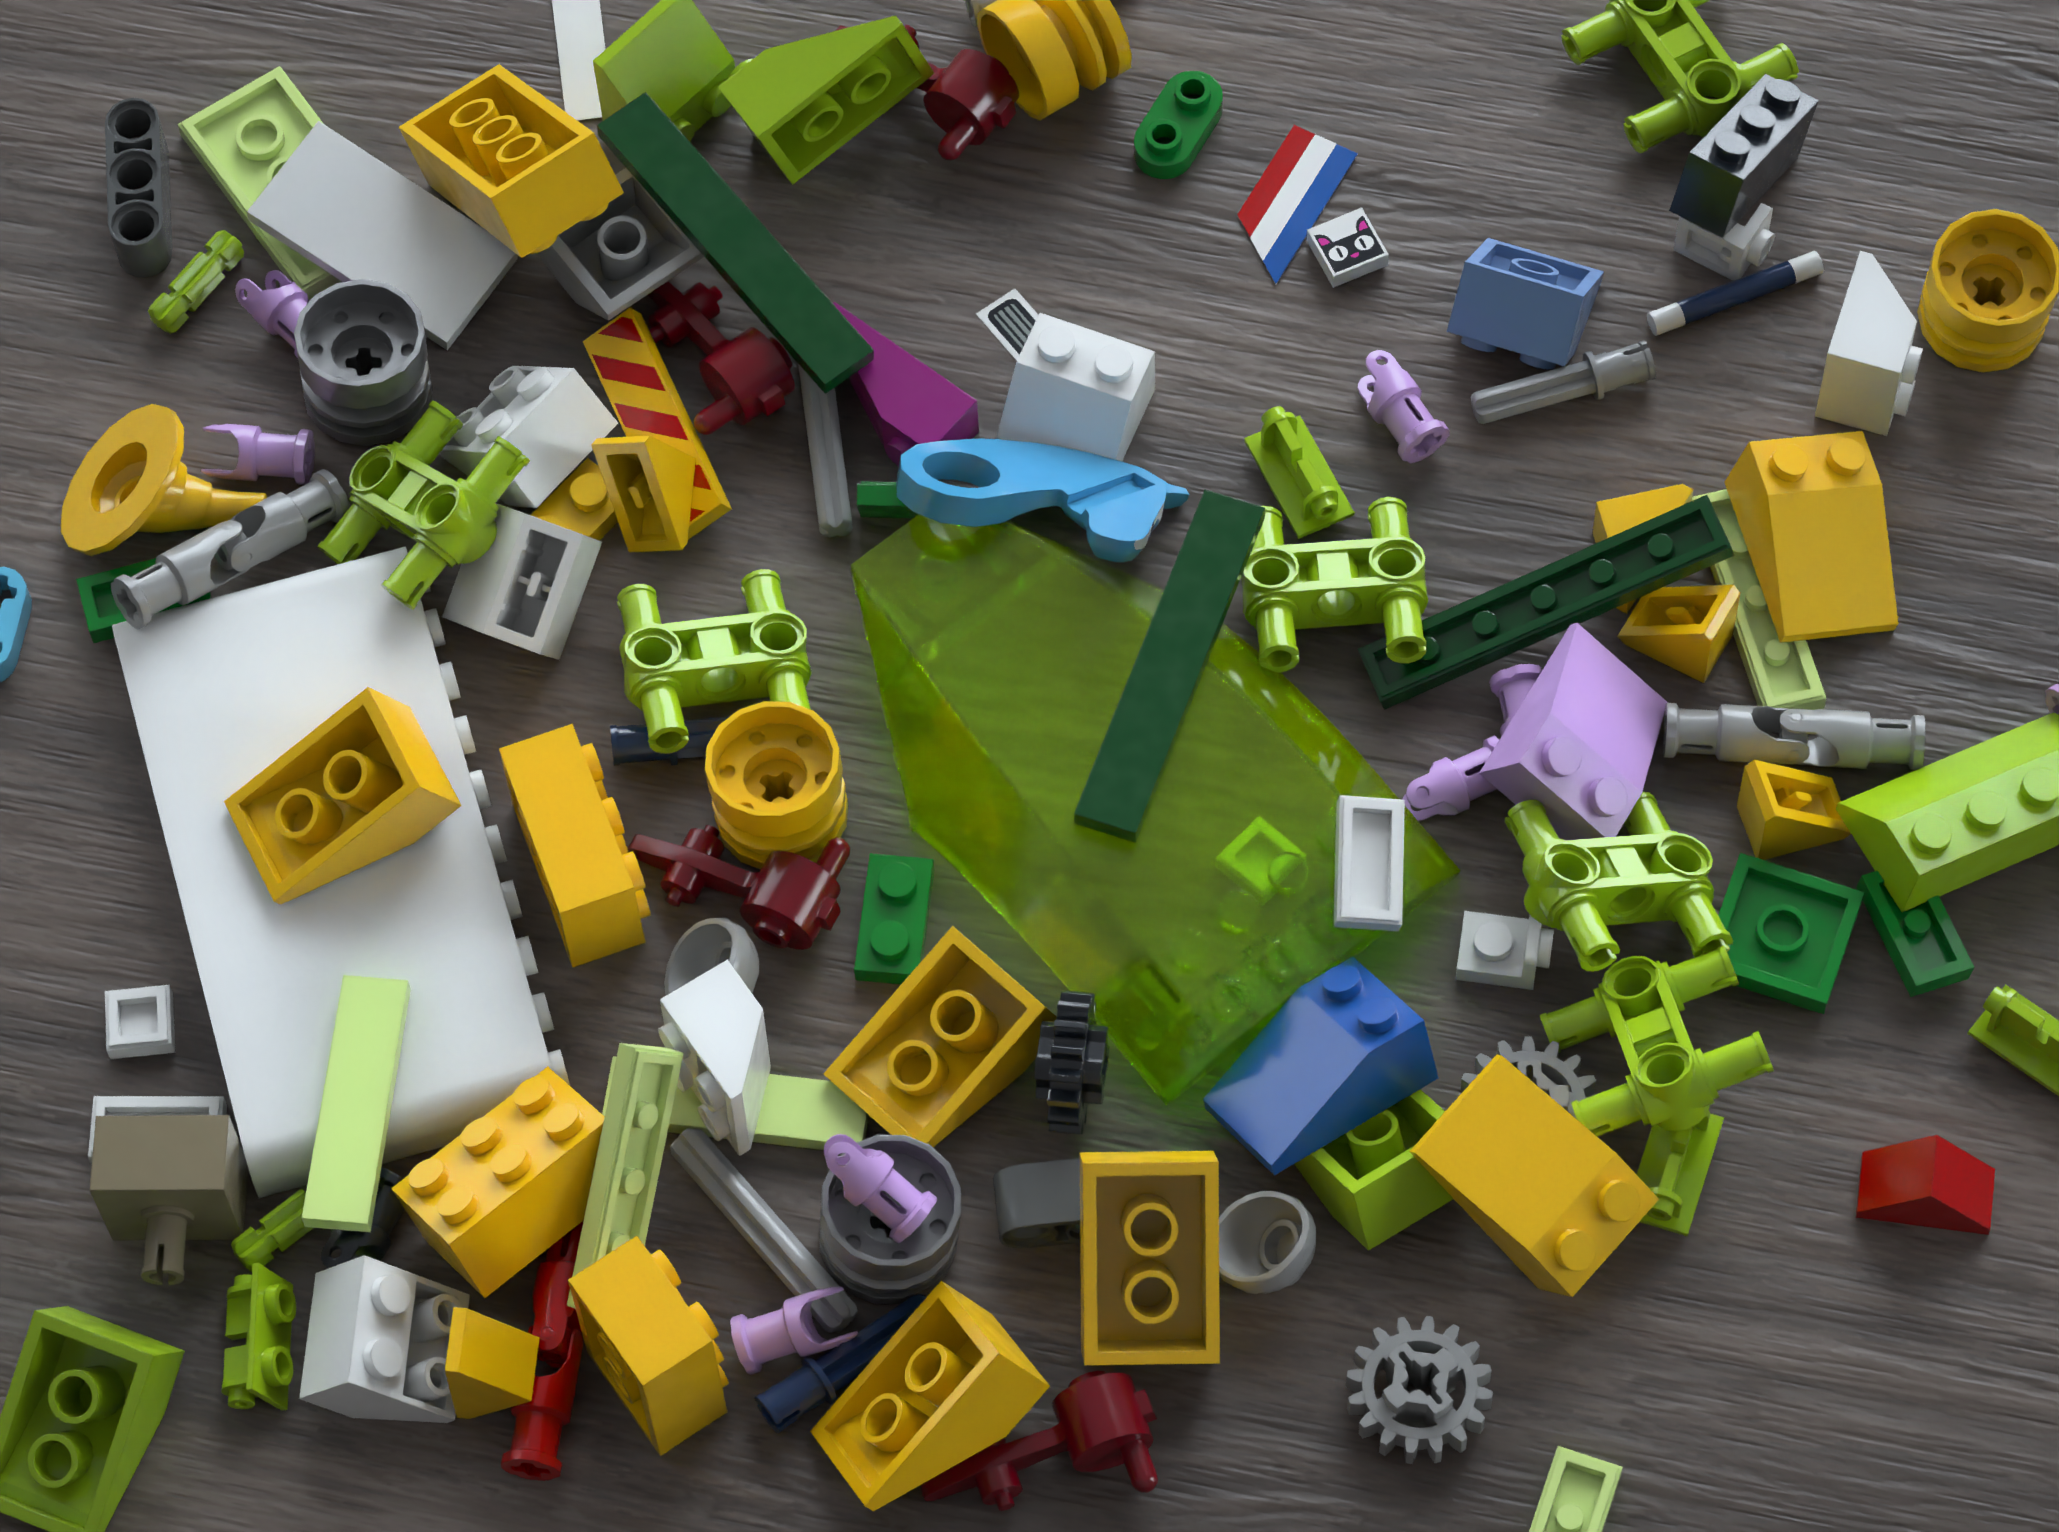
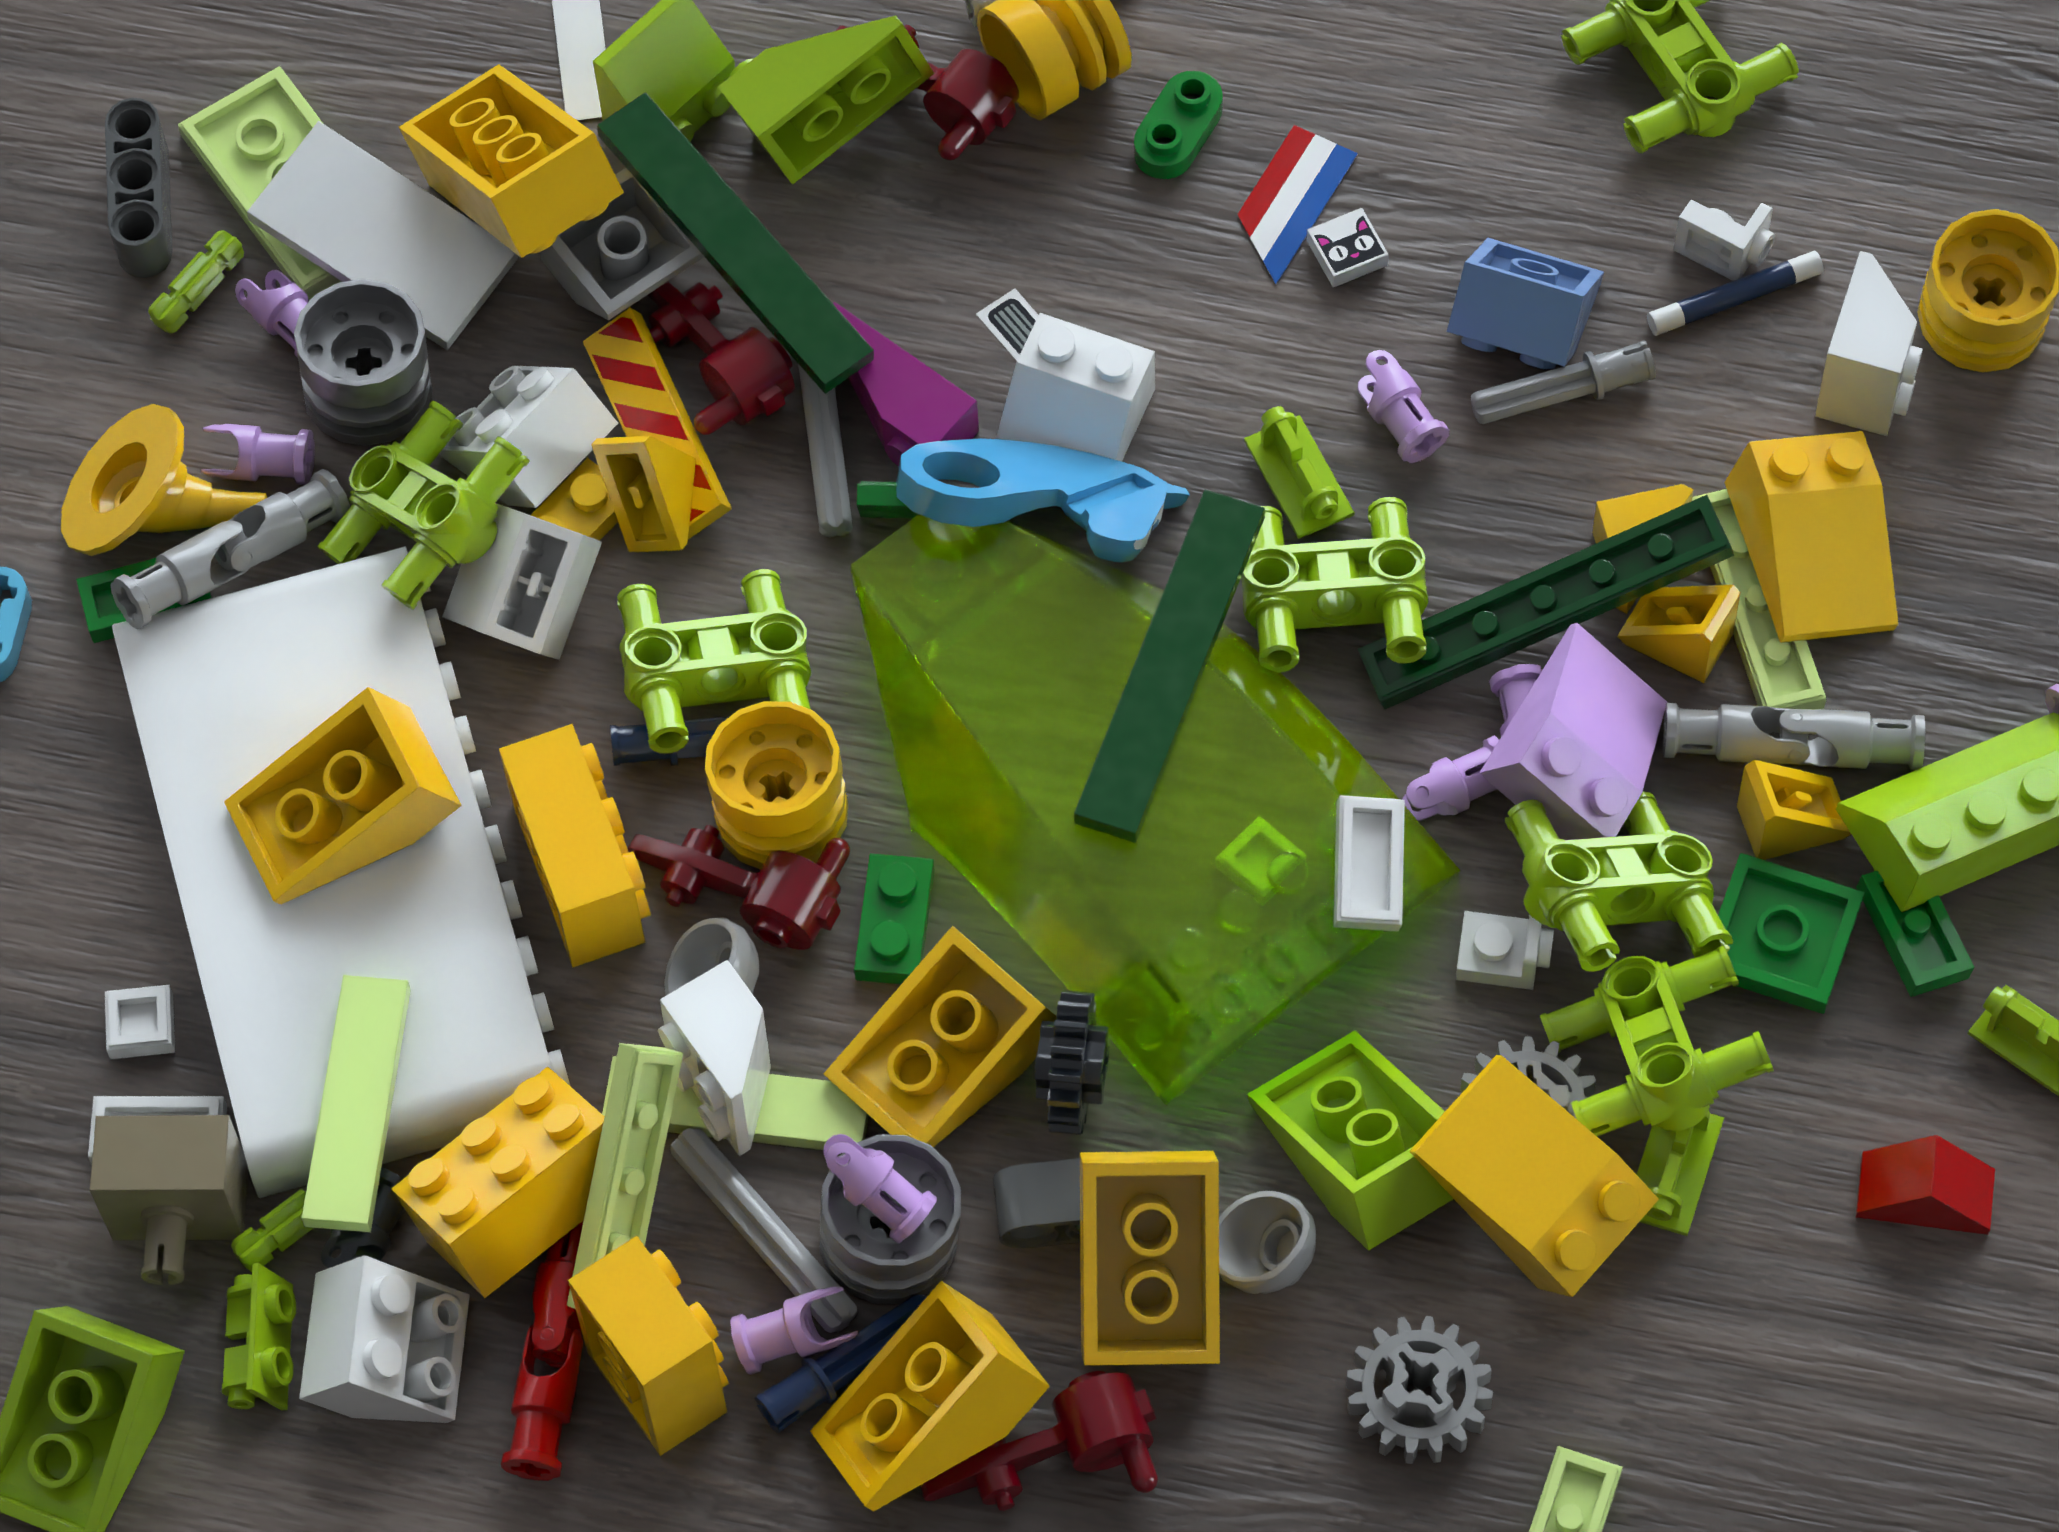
yellow slope [445,1307,539,1419] -> none
blue slope [1203,956,1439,1175] -> none
black brick [1669,74,1819,238] -> none

